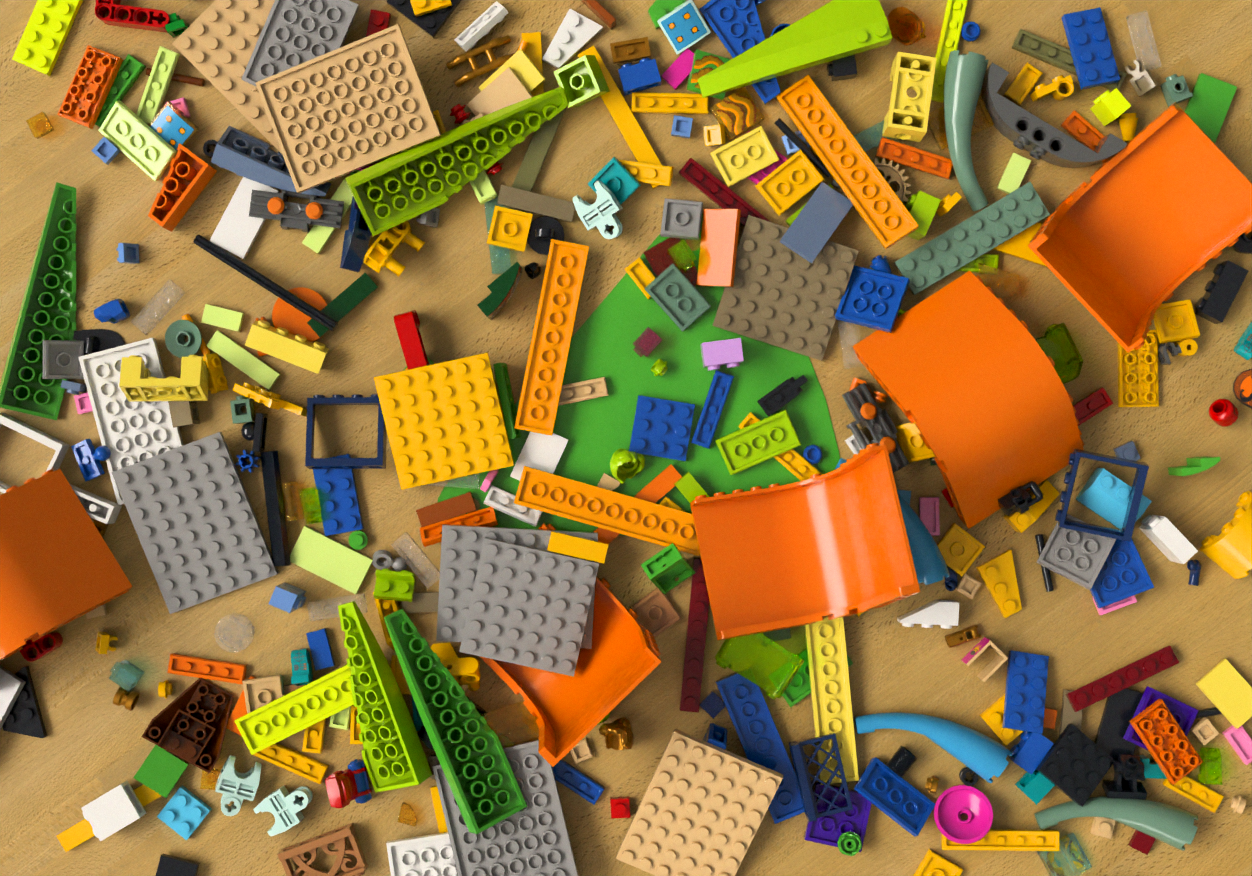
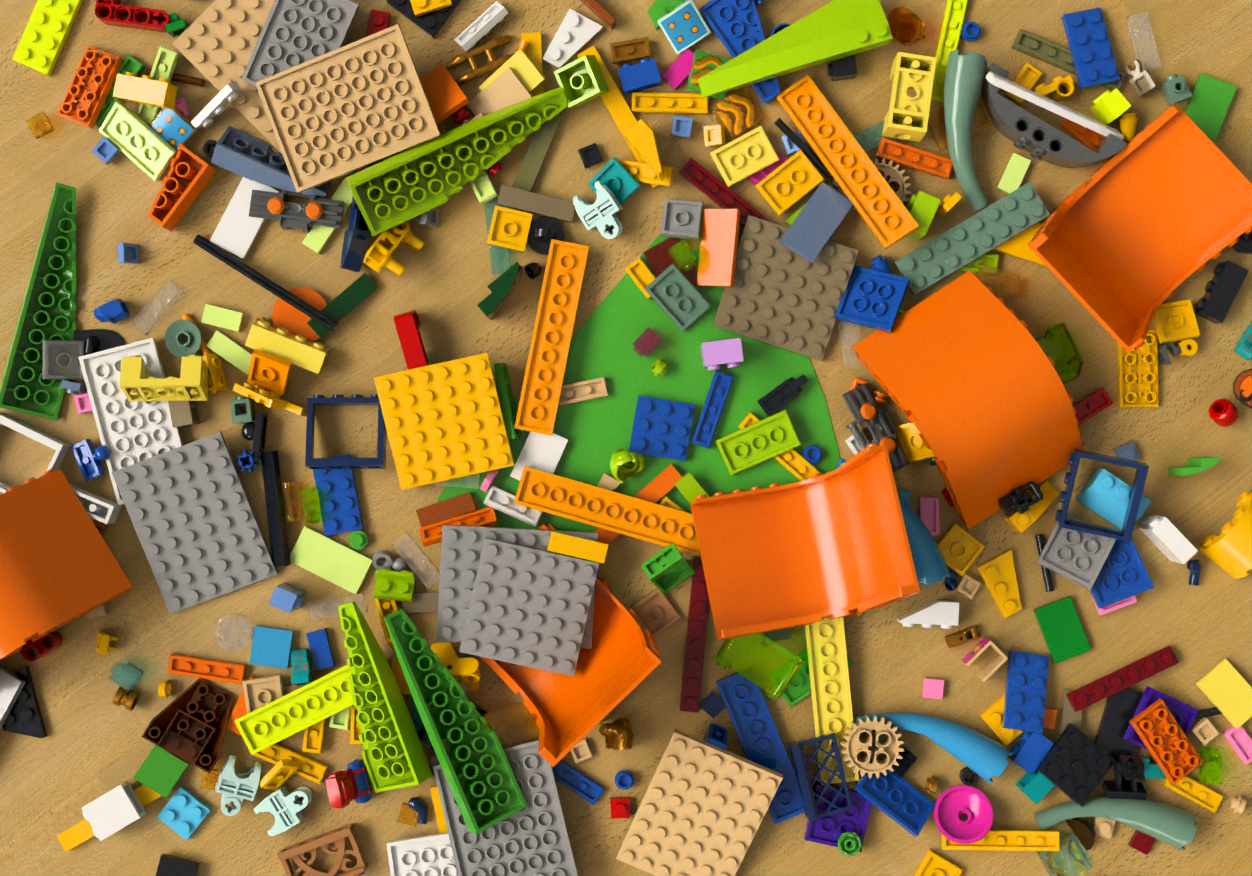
none -> yellow brick [113,72,178,110]
none -> white plate [191,83,242,128]
none -> light orange plate [247,349,292,396]
none -> dark azure tile [249,625,294,669]
none -> yellow plate [259,759,299,790]
none -> dark blue arm [408,797,428,824]
none -> orange tile [420,63,469,124]
none -> black tile [578,143,603,169]
none -> blue plate [615,770,634,790]
none -> yellow slope [623,119,665,181]
none -> tan gear [840,714,904,779]
none -> bright pink tile [922,677,944,699]
none -> white tile [985,71,1124,140]
none -> green tile [1033,596,1091,664]
none -> dark brown tile [1065,818,1096,850]

